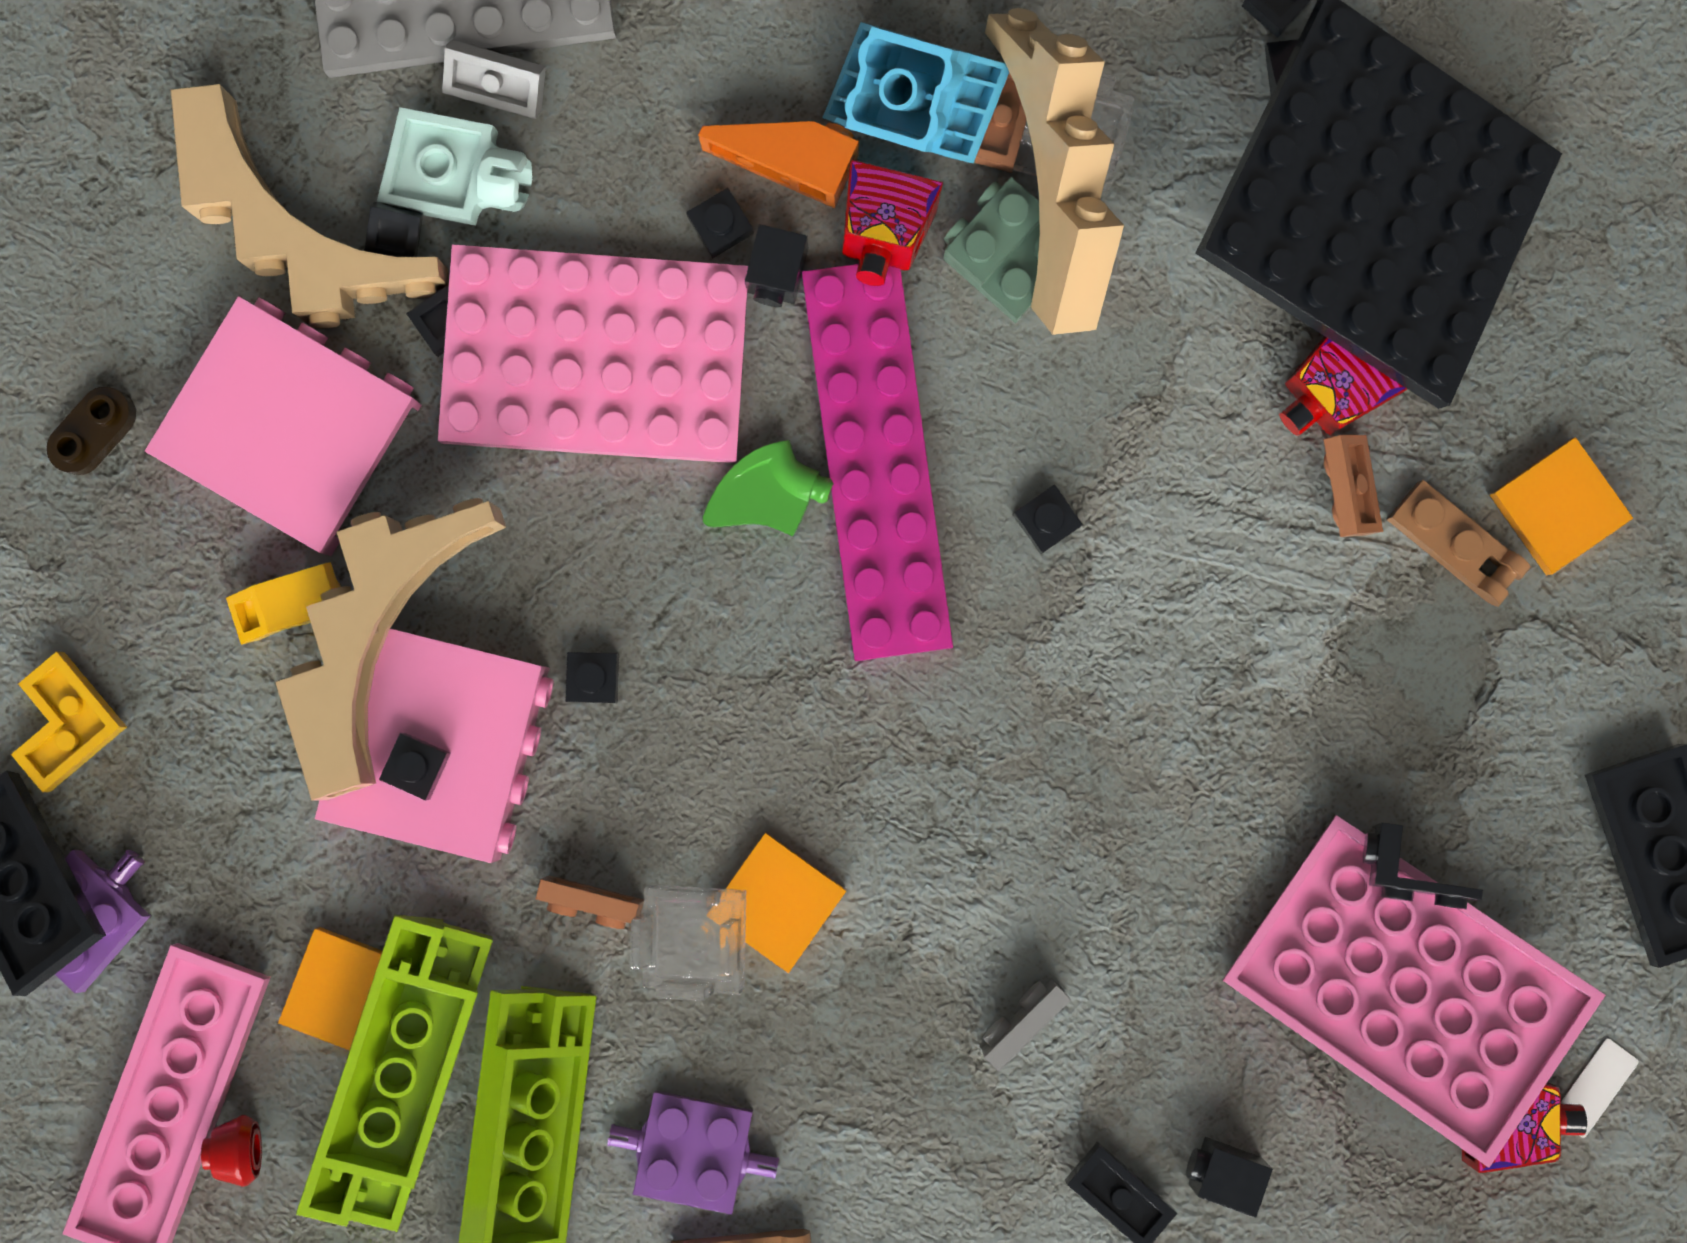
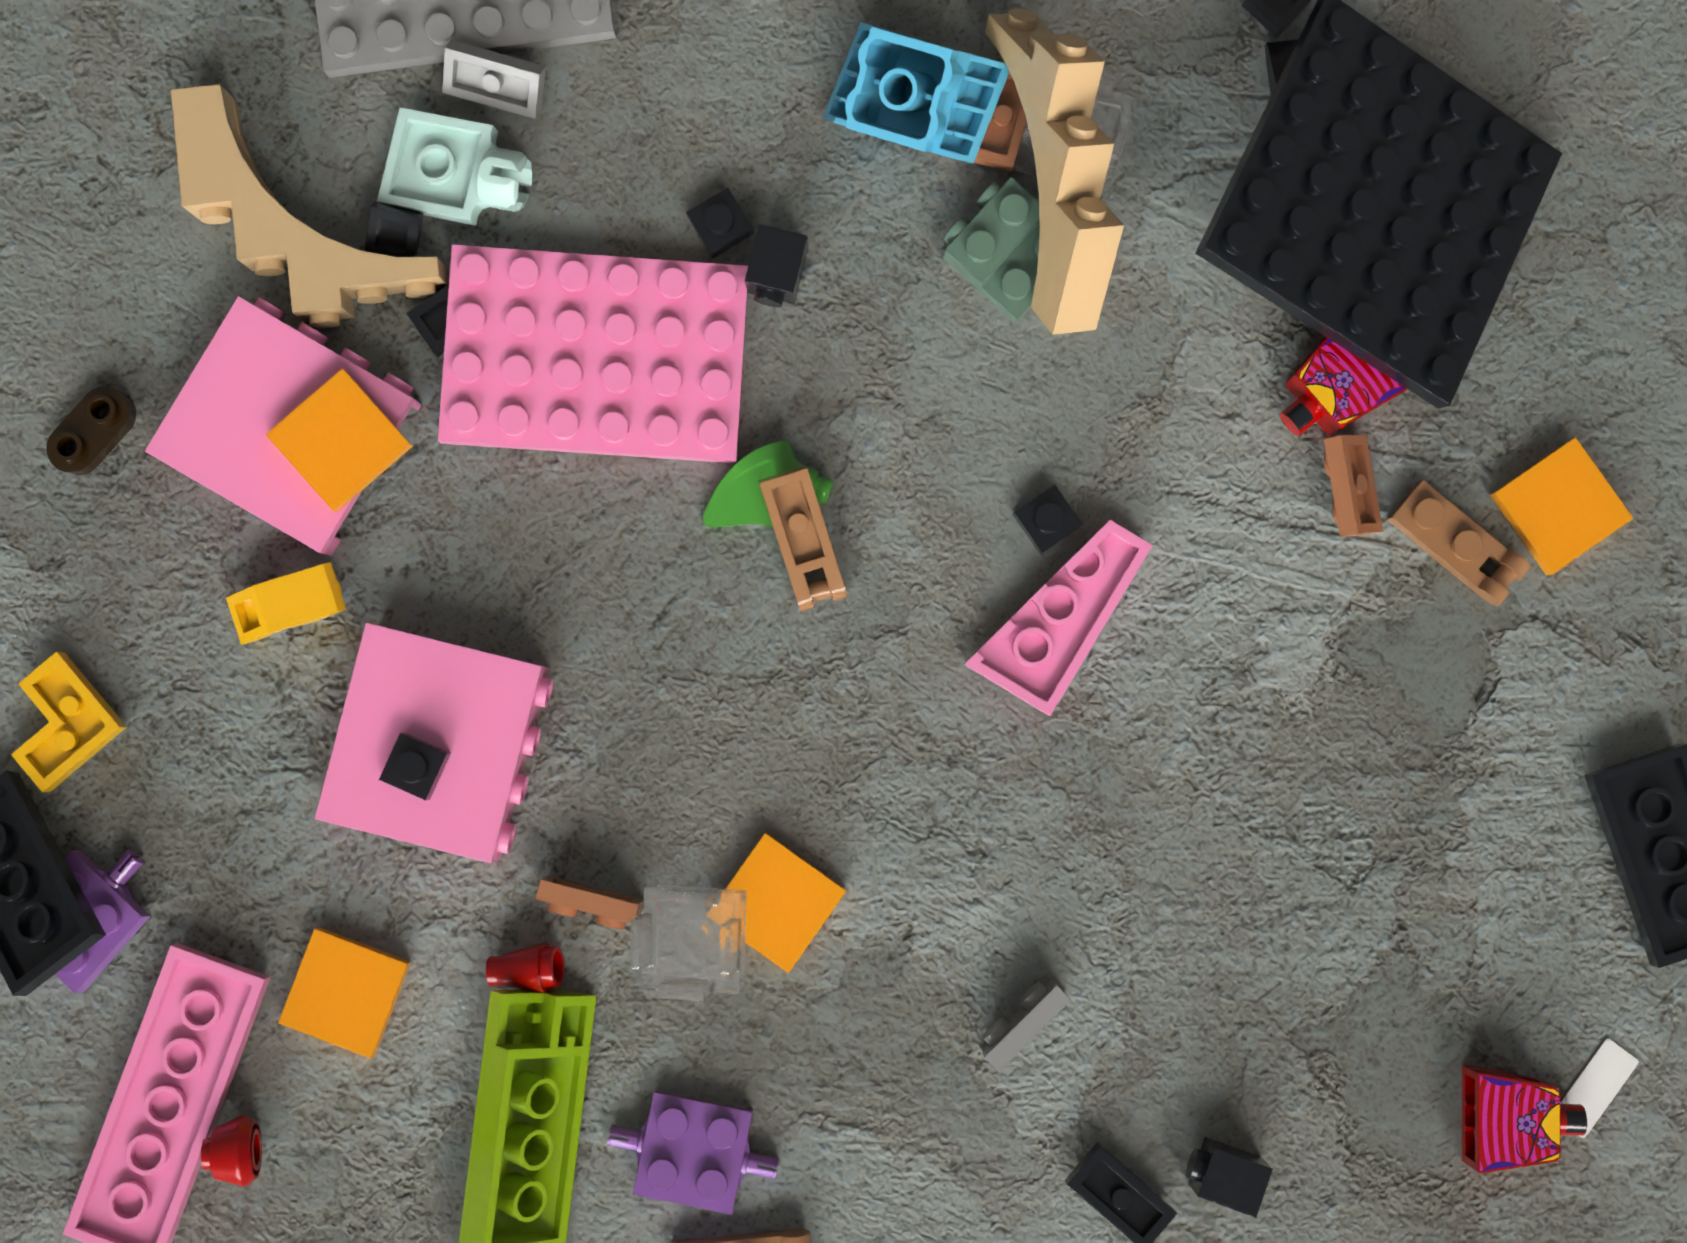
tan arch [275,498,506,800] -> none
lime slope [296,914,493,1232] -> none
black plate [565,652,619,703] -> none
orange slope [698,121,859,208] -> none
dark pink plate [802,264,953,662] -> none
torso [843,160,943,286] -> none
bright pink plate [1222,815,1606,1168] -> none
black bracket [1363,822,1483,909] -> none
none -> light orange tile [265,368,413,512]
none -> red cone [486,942,565,993]
none -> medium nougat plate [758,465,848,612]
none -> bright pink wing [964,520,1153,716]

